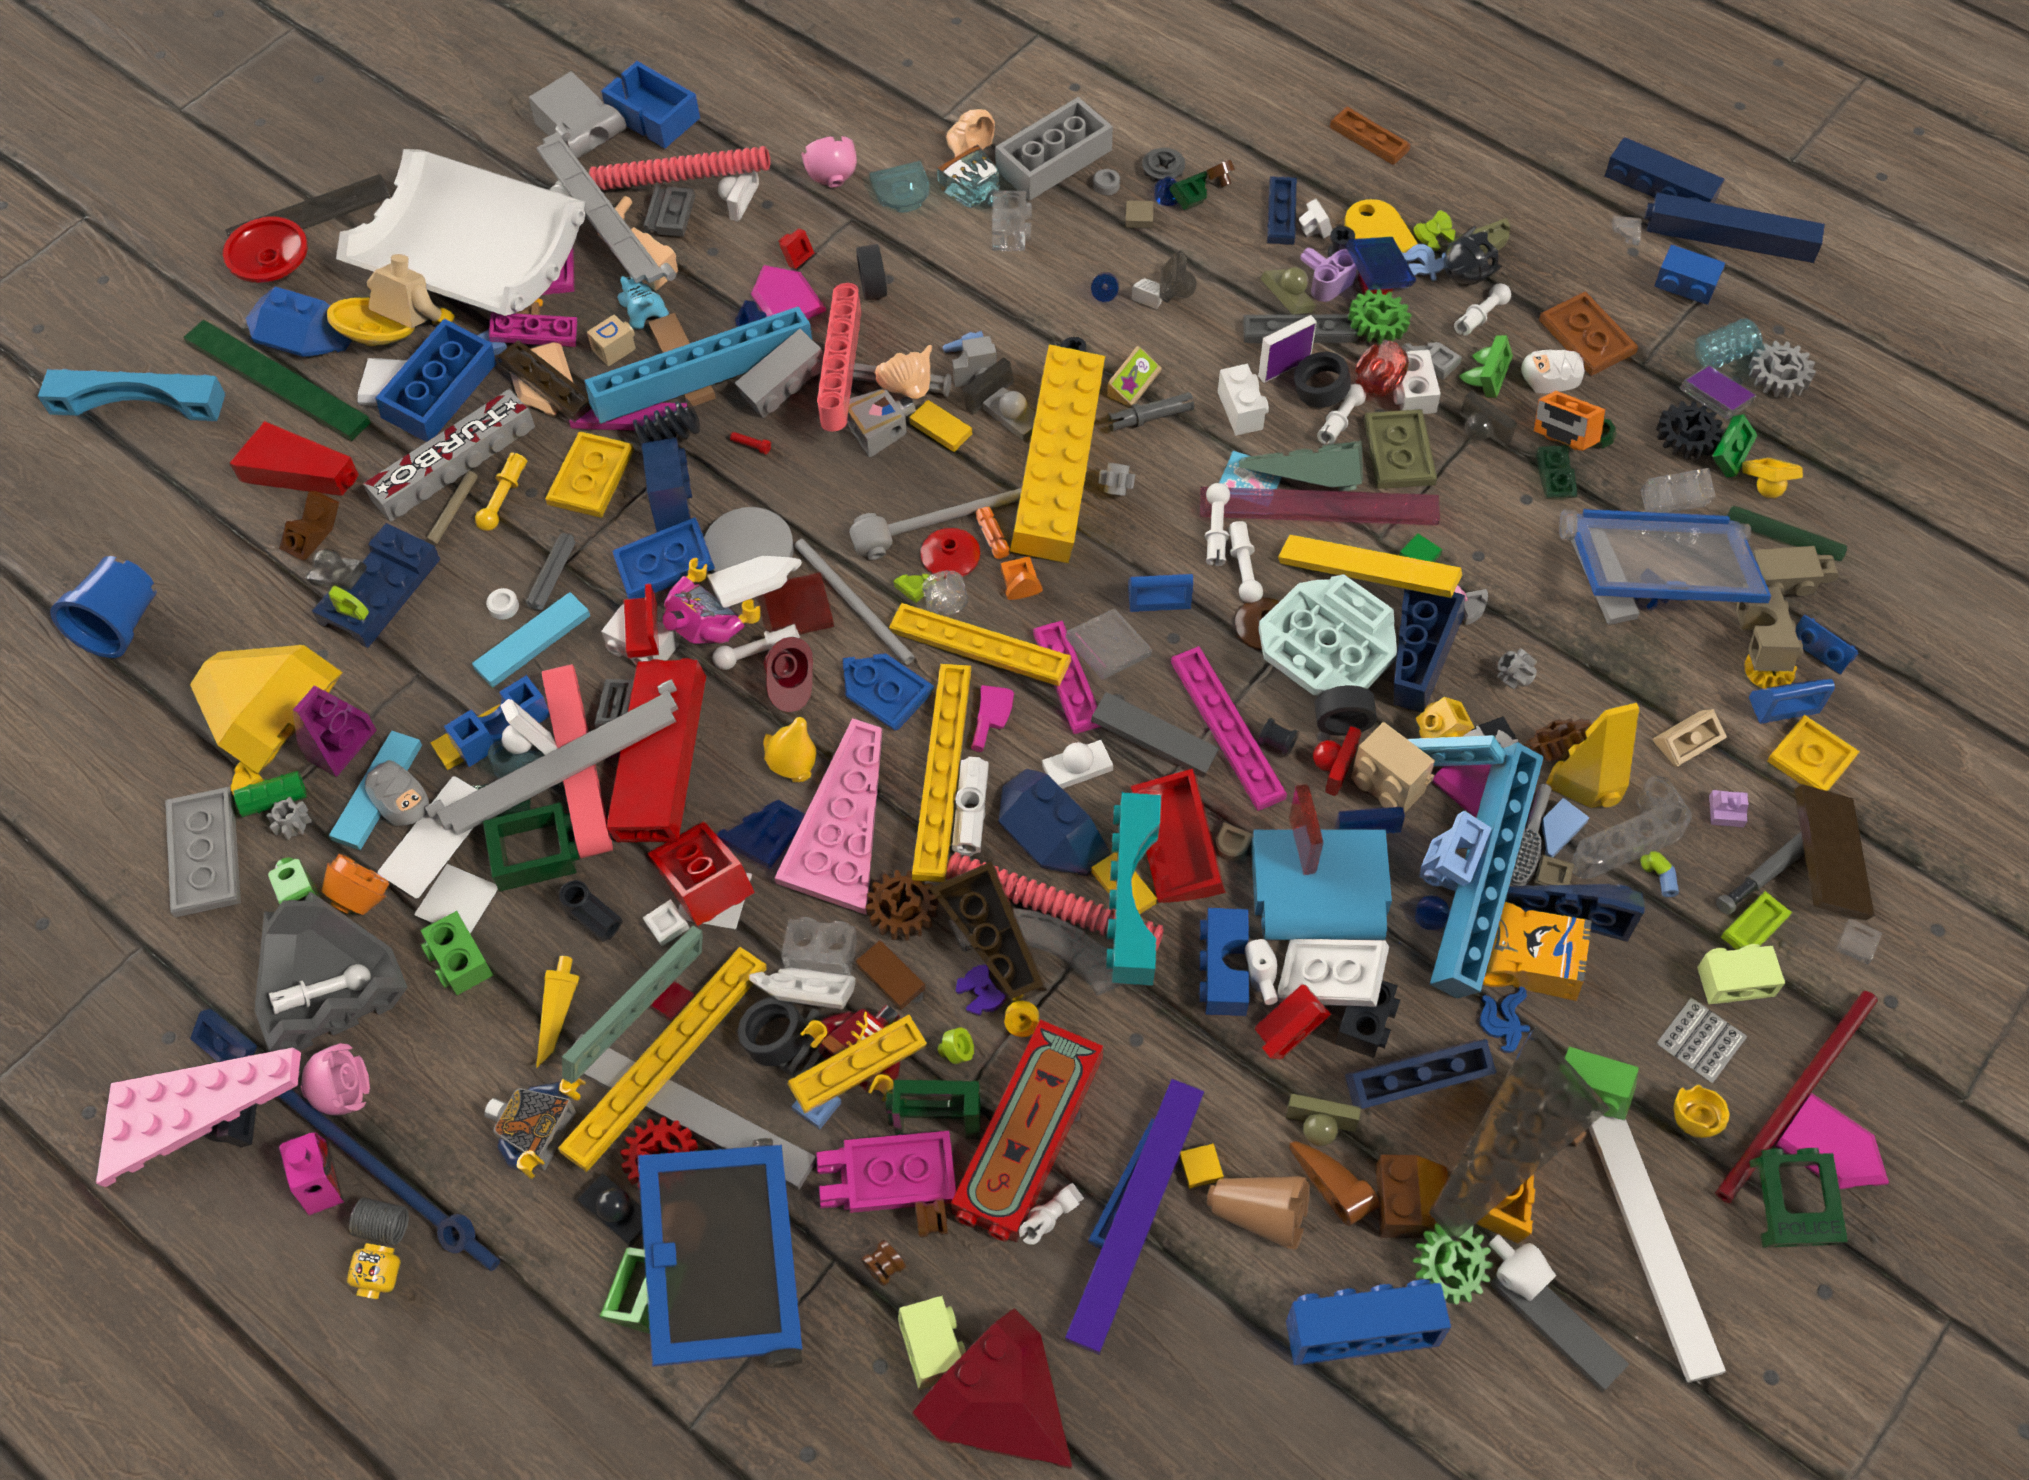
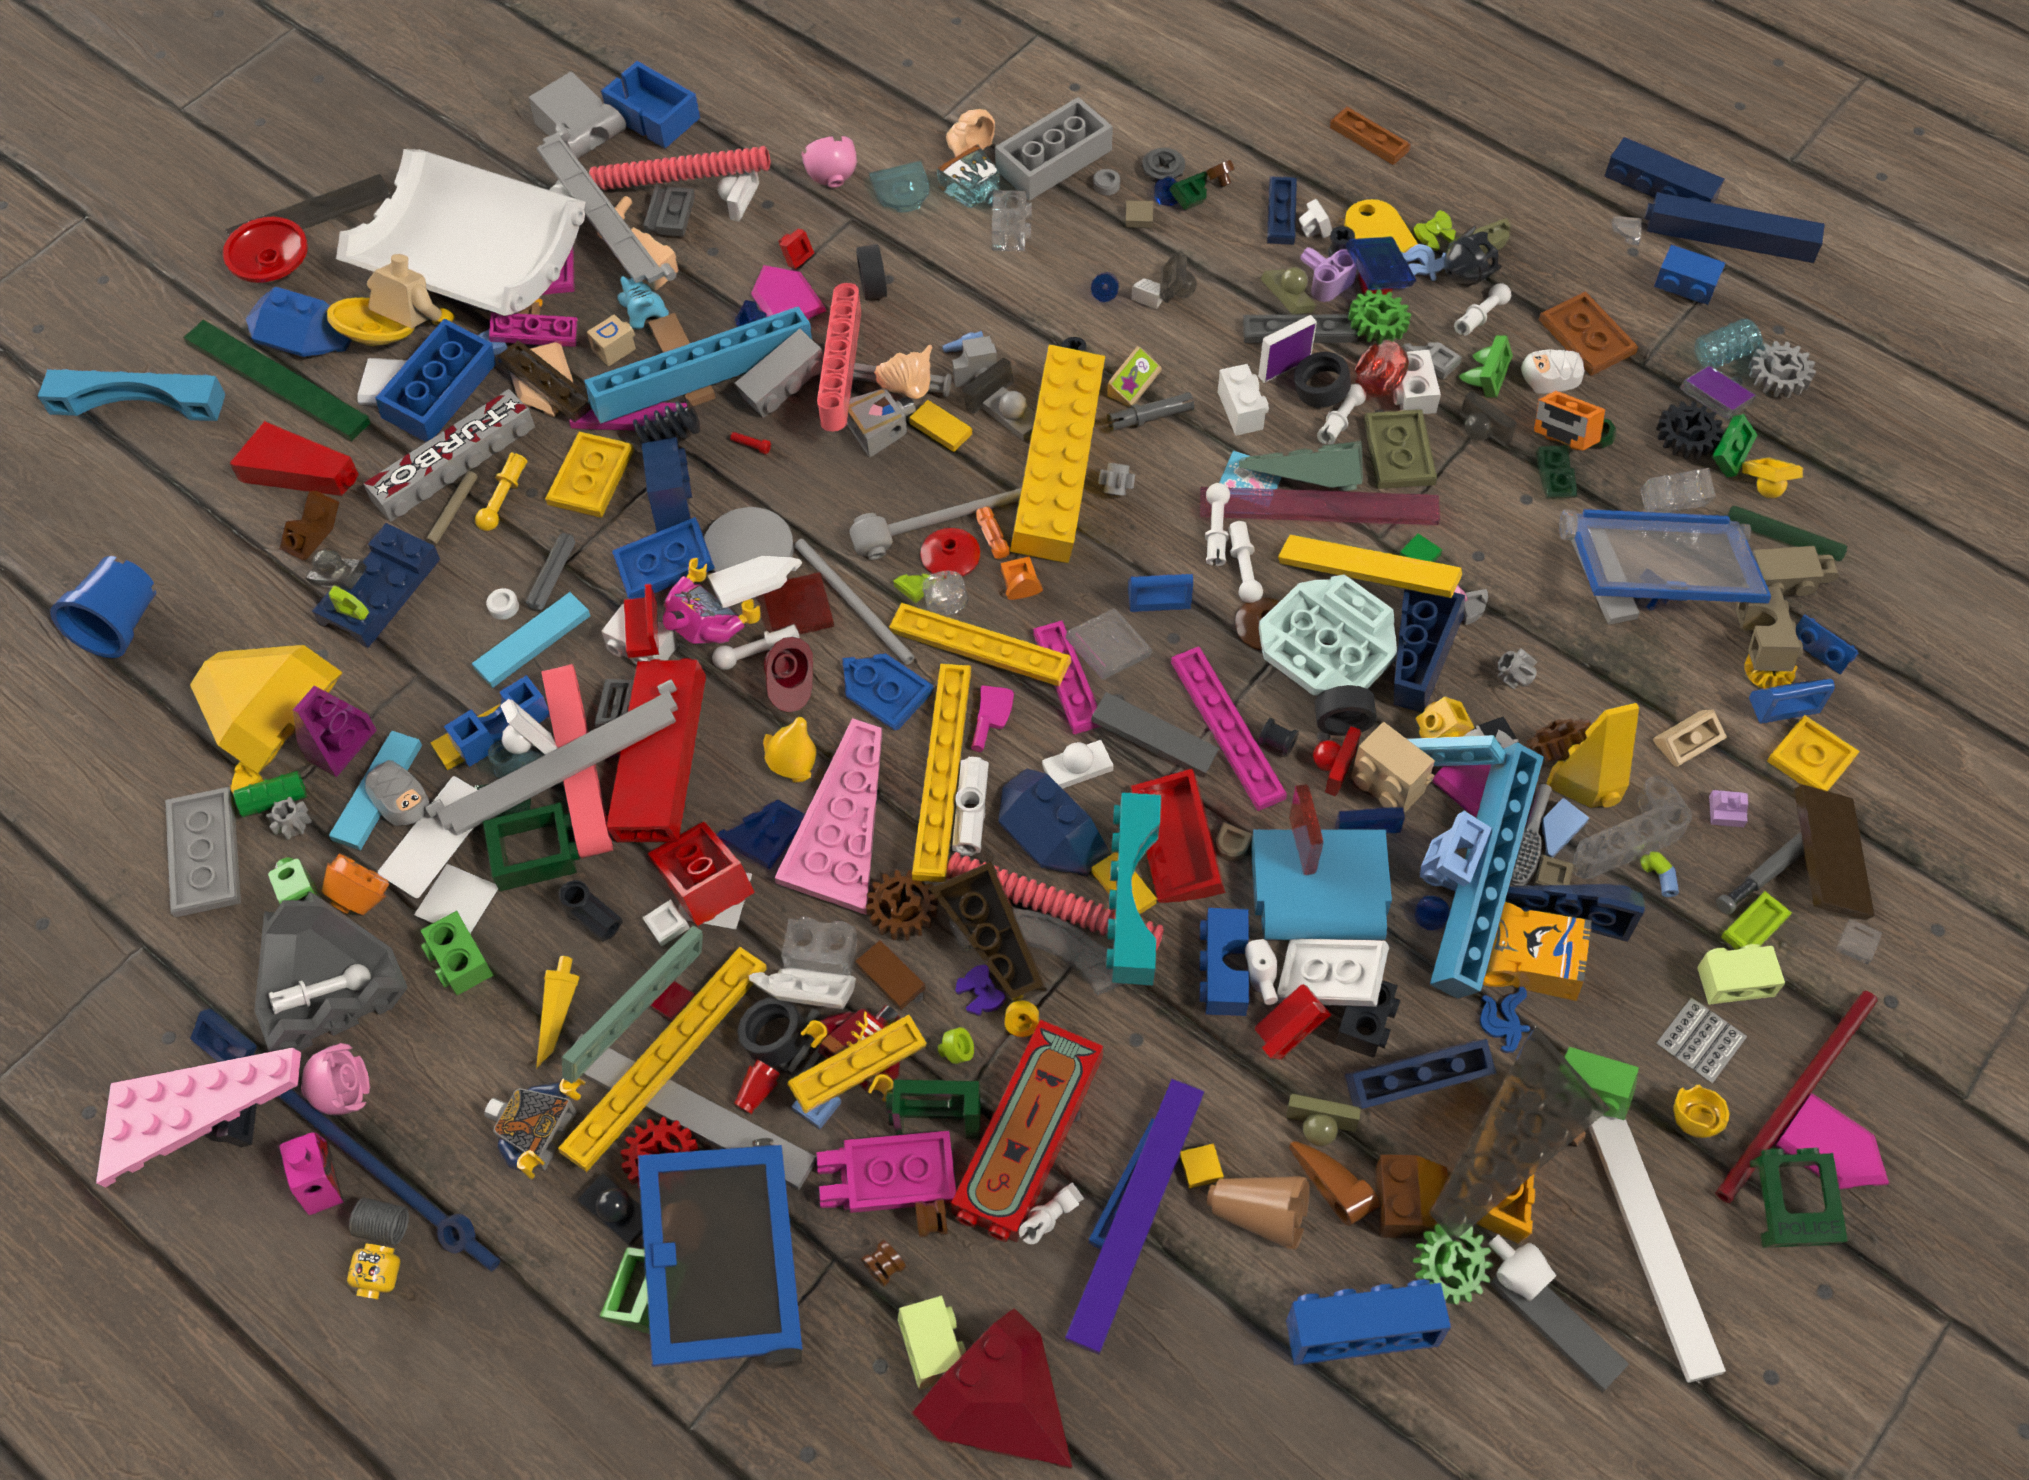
none -> red cone [734,1060,780,1114]

